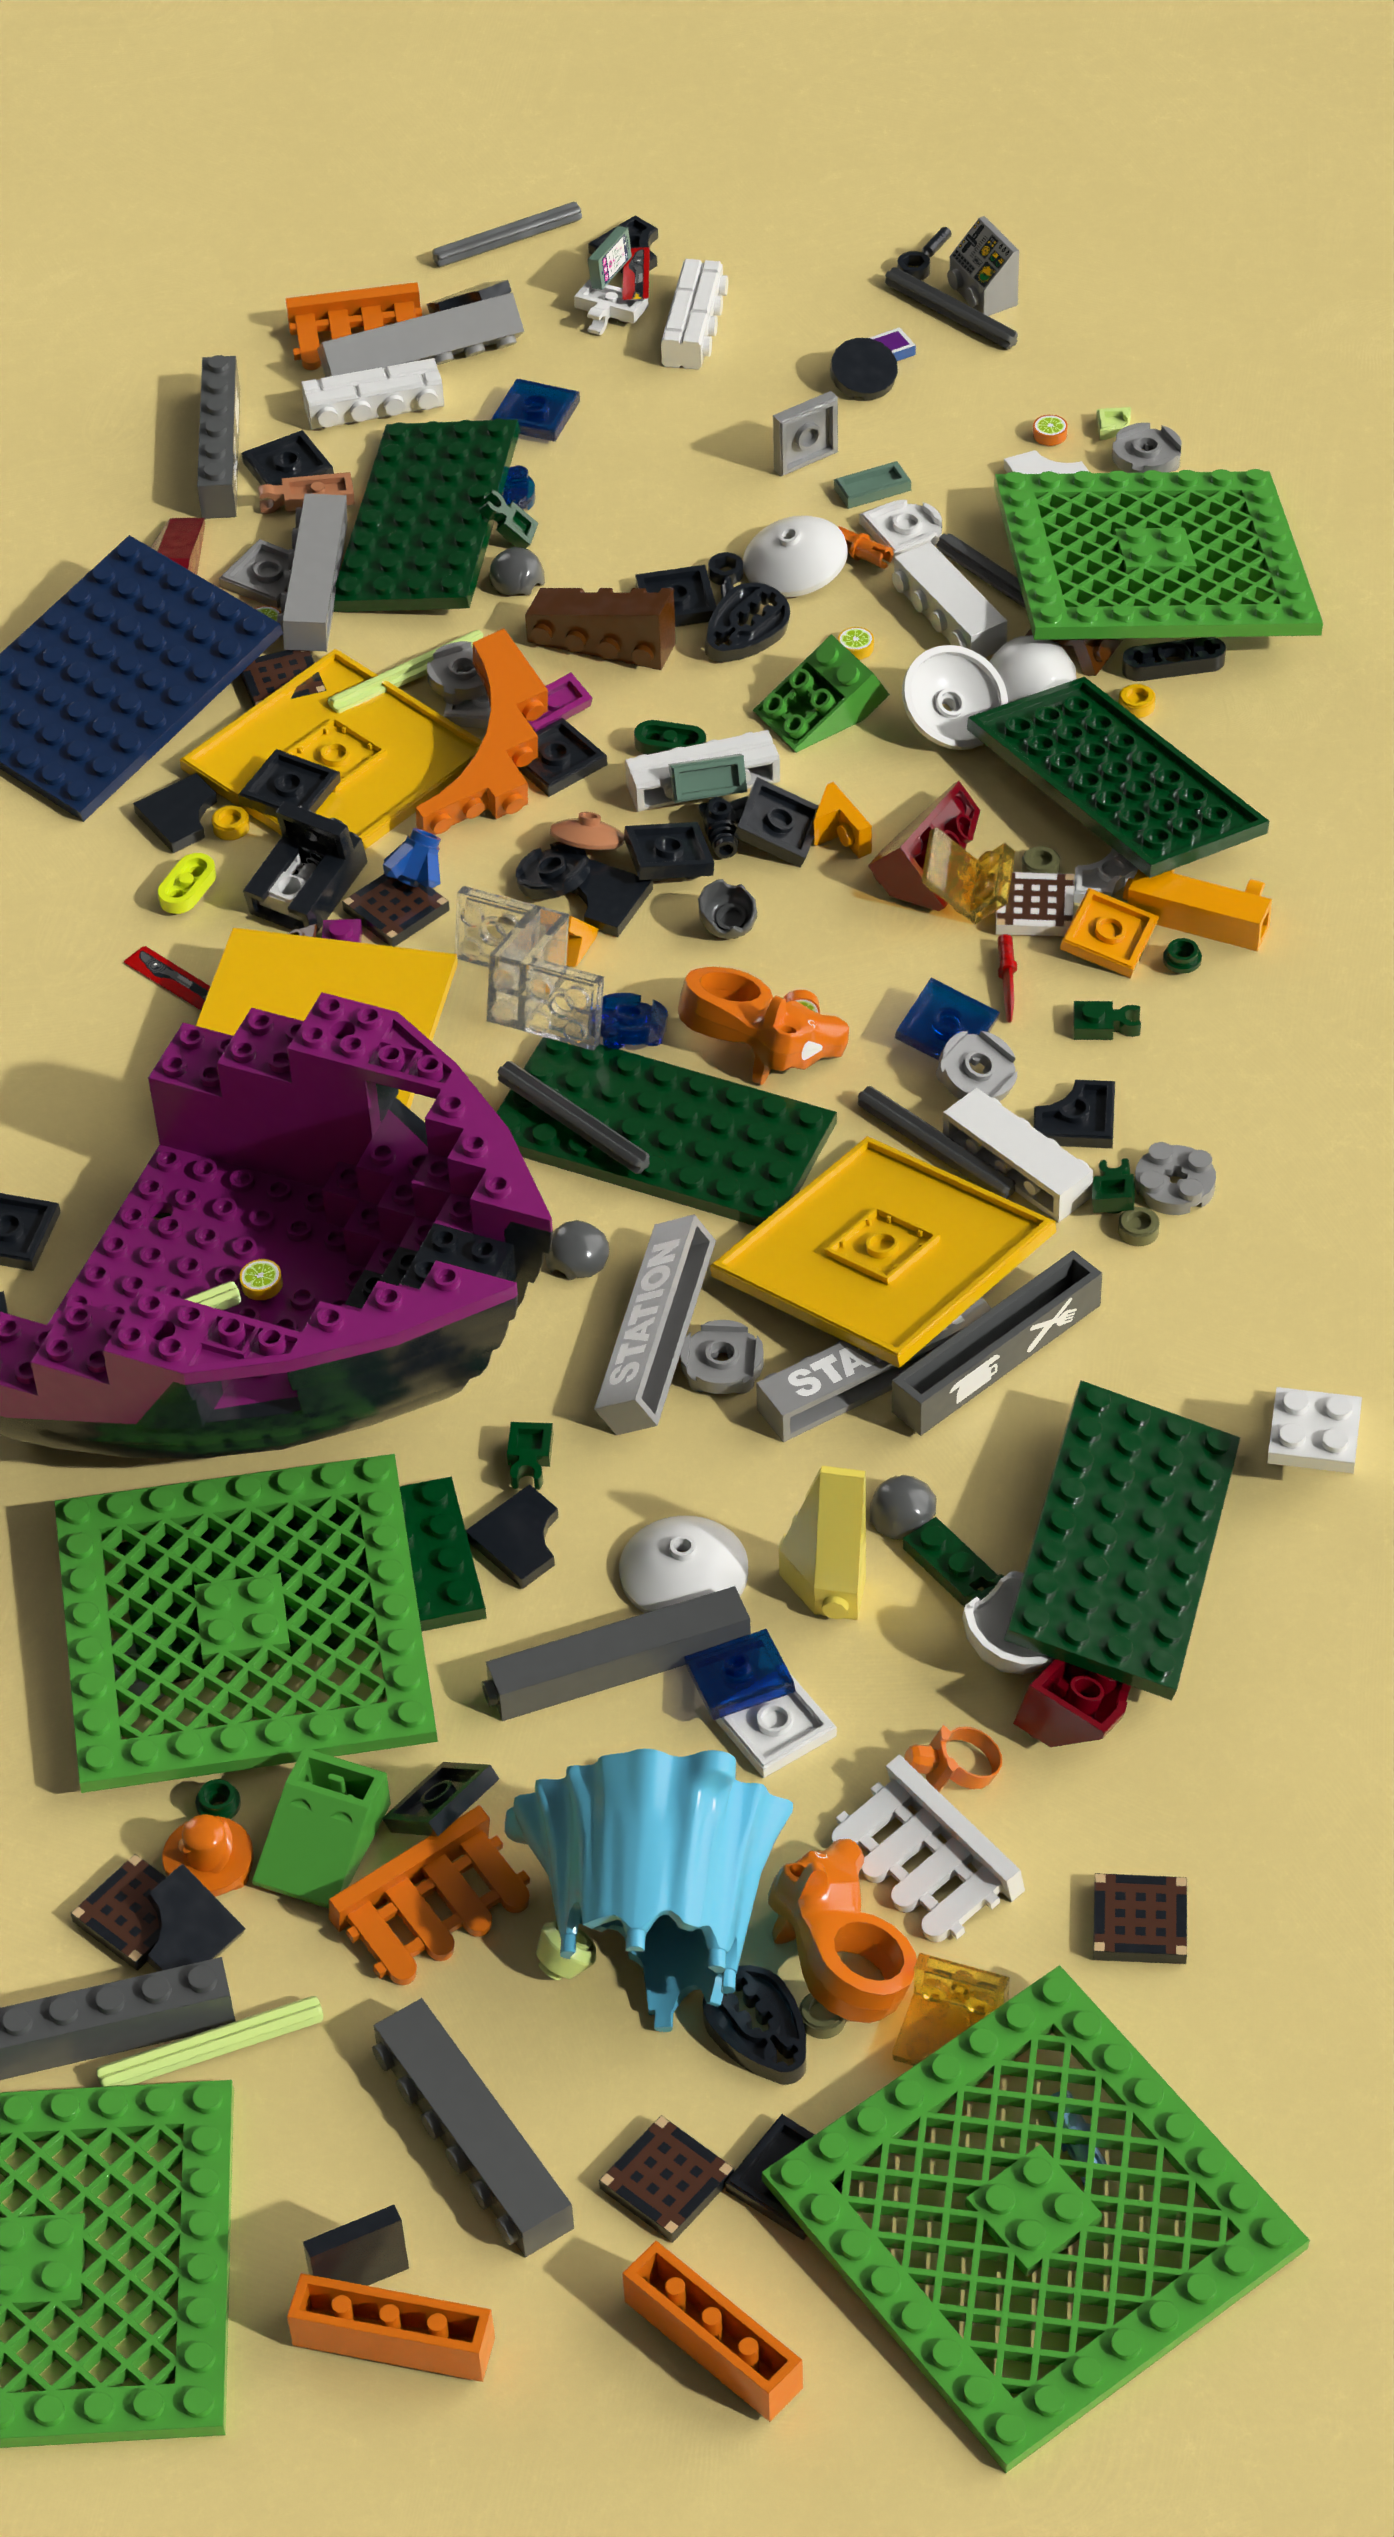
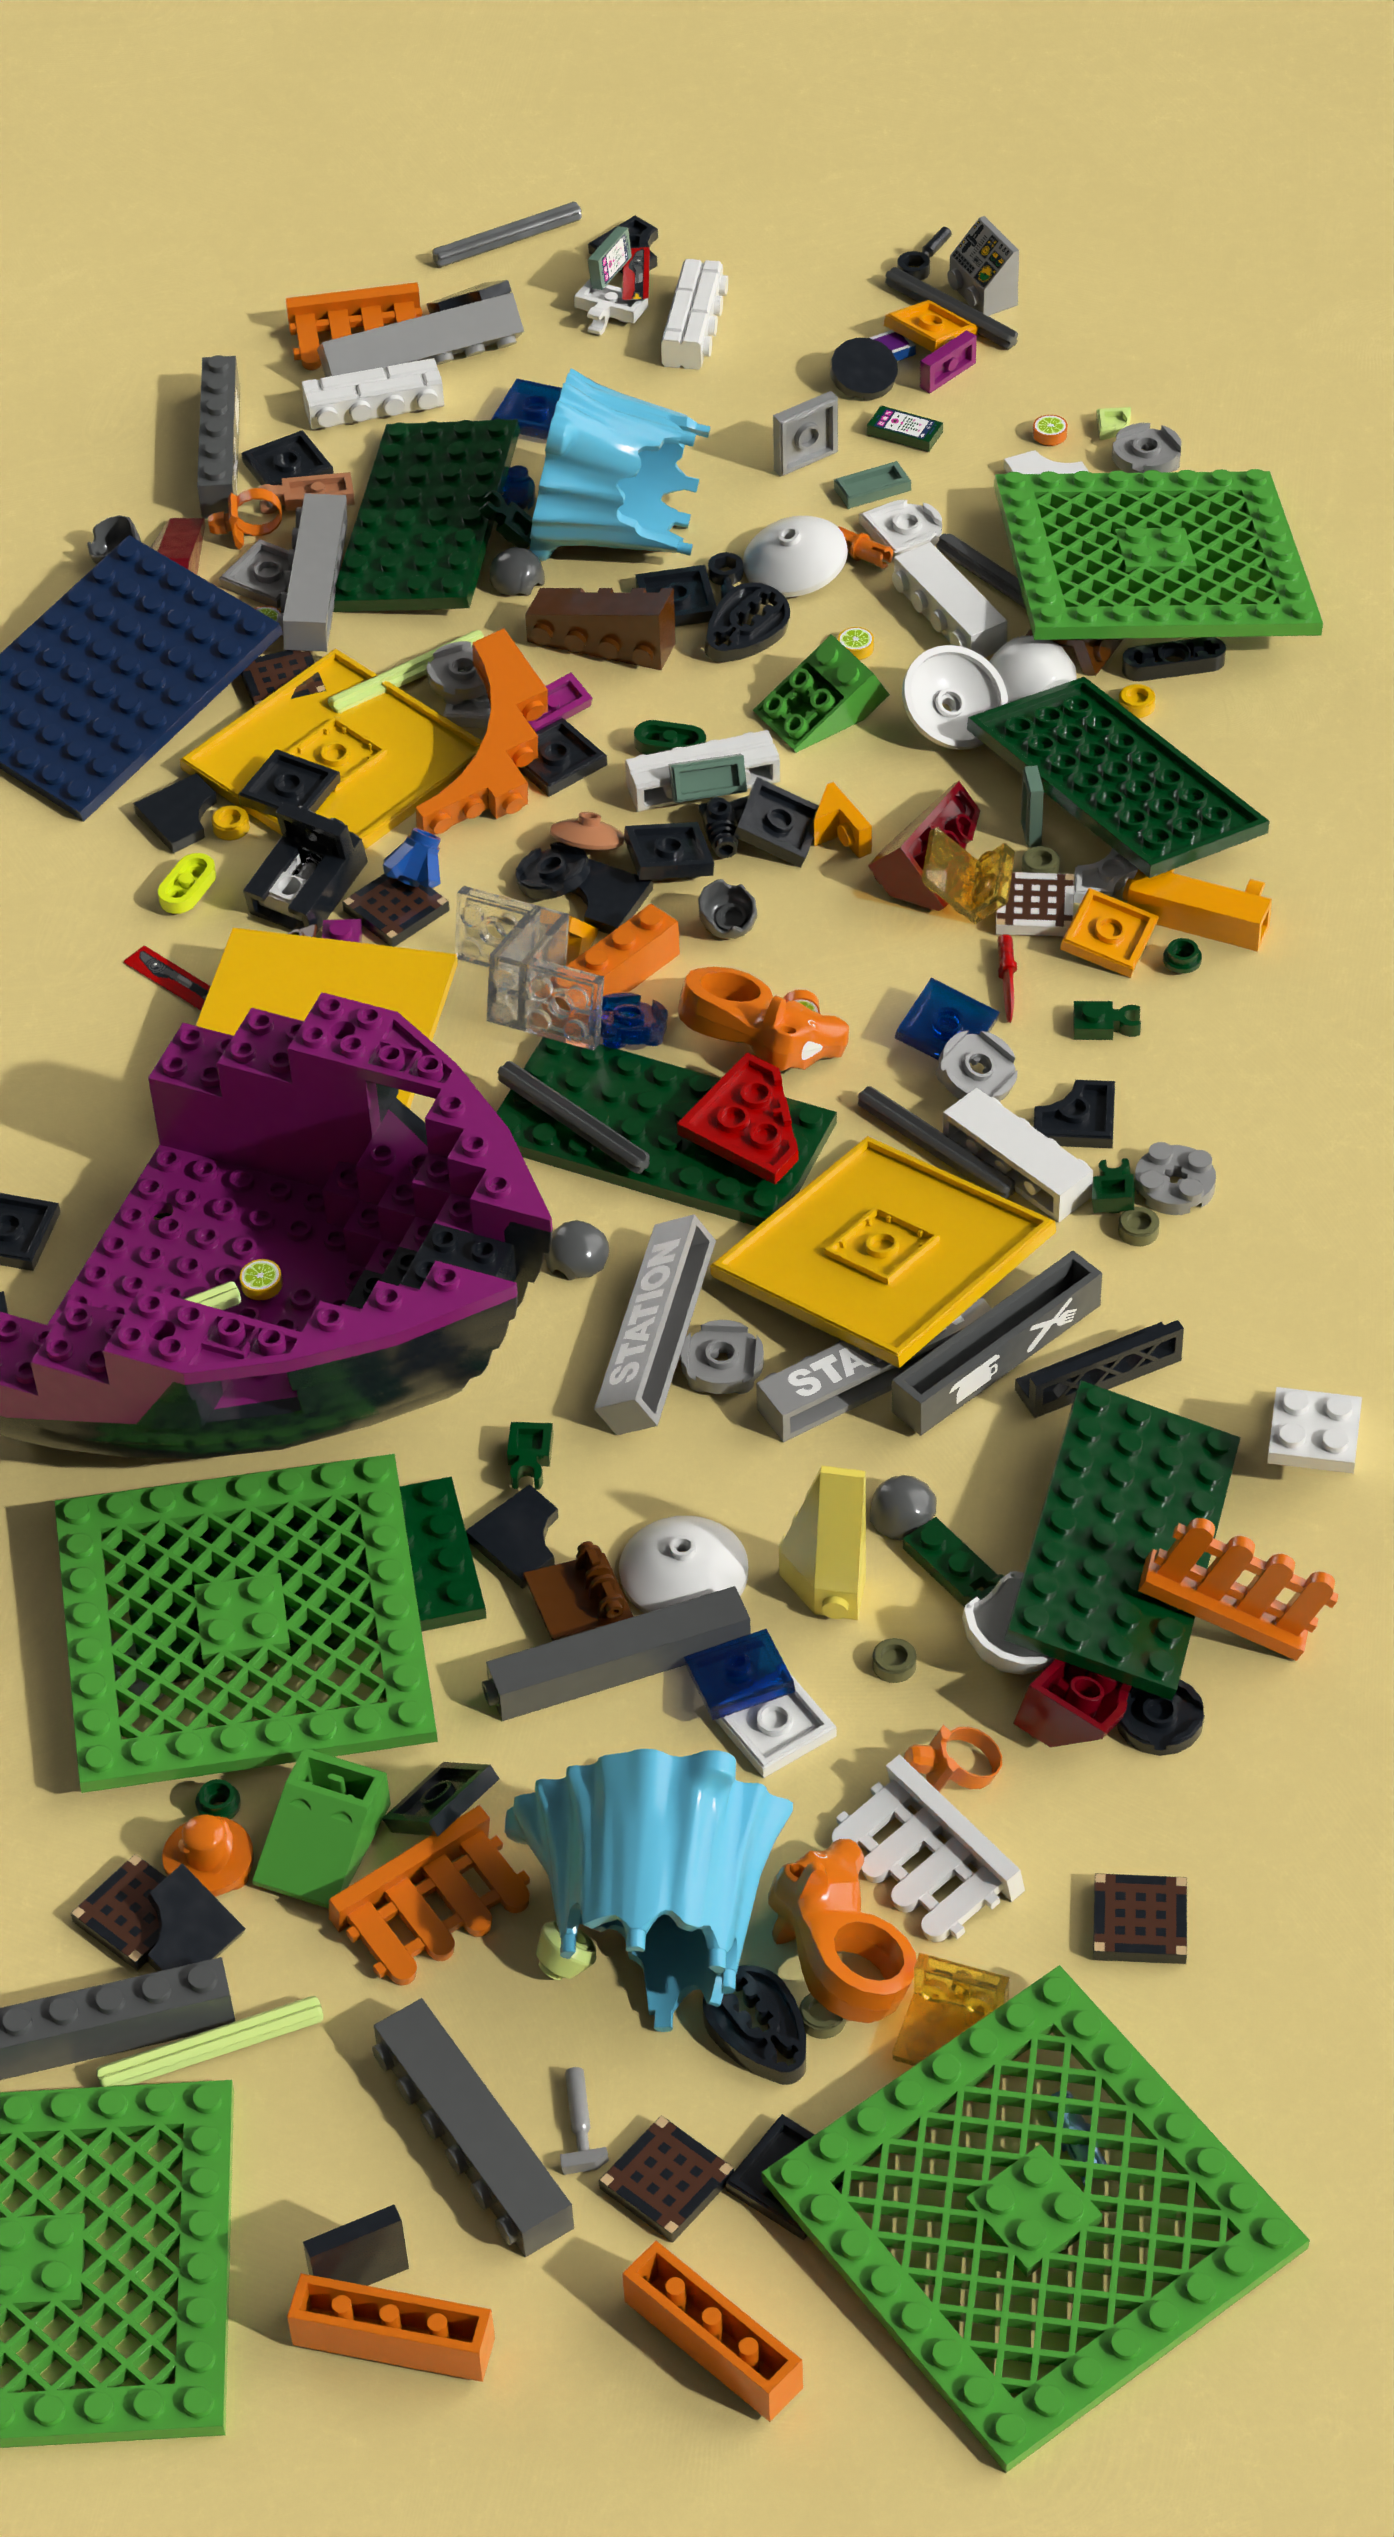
none -> dark grey hair [87,515,141,565]
none -> orange piece [208,488,282,550]
none -> reddish brown hinge [523,1541,634,1641]
none -> medium azure piece [530,368,710,561]
none -> orange brick [542,904,680,1035]
none -> light grey piece [560,2067,609,2175]
none -> red plate [677,1052,799,1184]
none -> tile [867,406,943,452]
none -> olive tile [873,1638,916,1683]
none -> light orange plate [884,300,978,352]
none -> magenta plate [920,330,977,394]
none -> black fence [1015,1320,1184,1418]
none -> sand green tile [1021,765,1044,847]
none -> black tile [1117,1679,1205,1756]
none -> orange fence [1138,1518,1339,1661]

